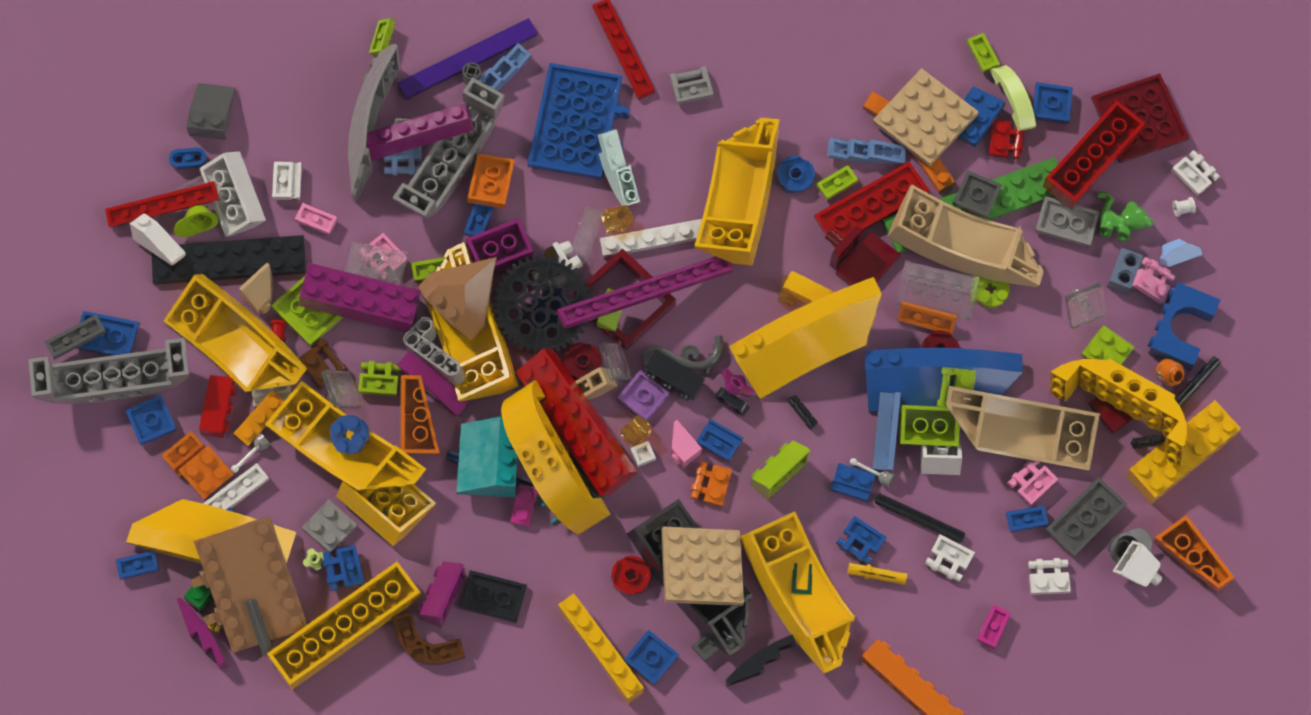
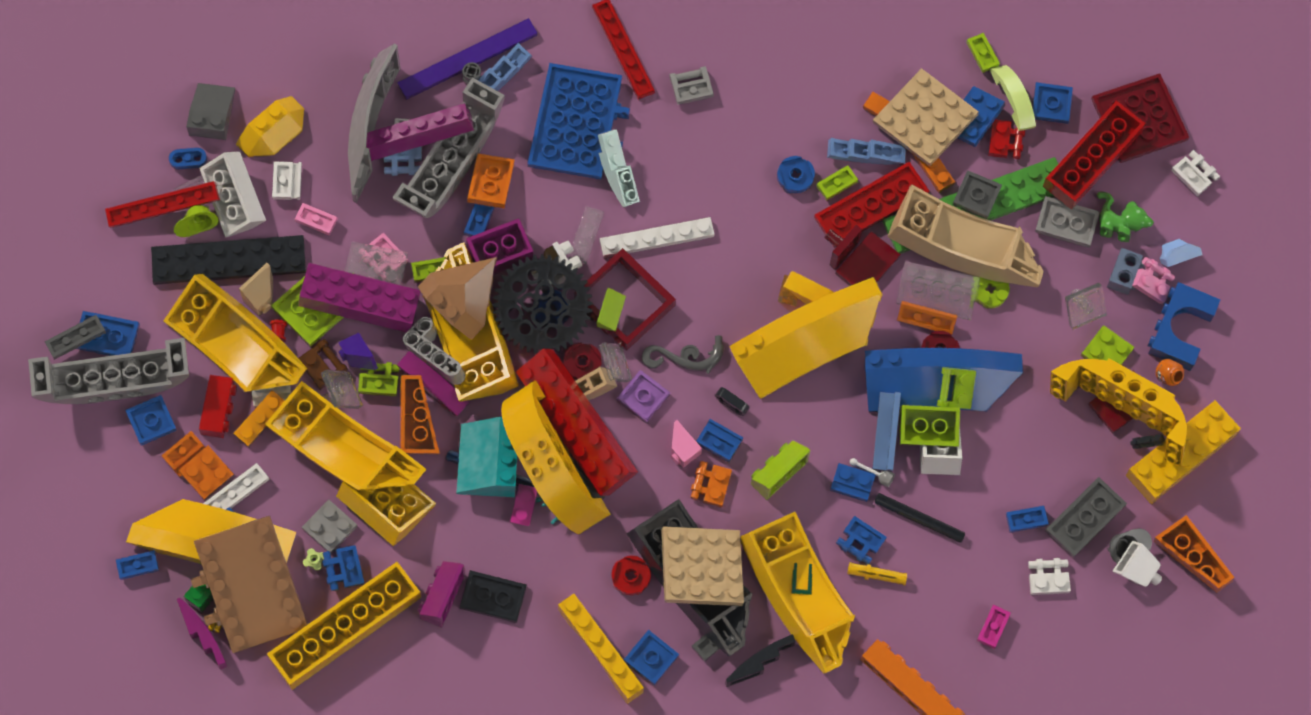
white slope [130,214,186,265] -> none
hinge [231,434,271,473] -> none
dark grey axle [245,599,273,656] -> none
blue plate [330,415,369,454] -> none
lime plate [369,18,396,57] -> none
reddish brown plate [392,612,465,665] -> none
magenta plate [557,256,733,329] -> none
clear yellow brick [601,205,634,233] -> none
clear yellow brick [620,415,651,448] -> none
white plate [630,441,656,467] -> none
black brick [644,349,705,401] -> none
yellow slope [695,118,780,266] -> none
magenta plate [722,368,755,397] -> none
black axle [788,395,818,429] -> none
white plate [925,535,975,582] -> none
tan slope [946,386,1100,470] -> none
bright pink plate [1007,460,1058,506] -> none
white bush [1172,197,1196,217] -> none
black axle [1175,356,1221,408] -> none
none -> yellow wedge [236,96,304,157]
none -> dark purple slope [338,333,378,370]

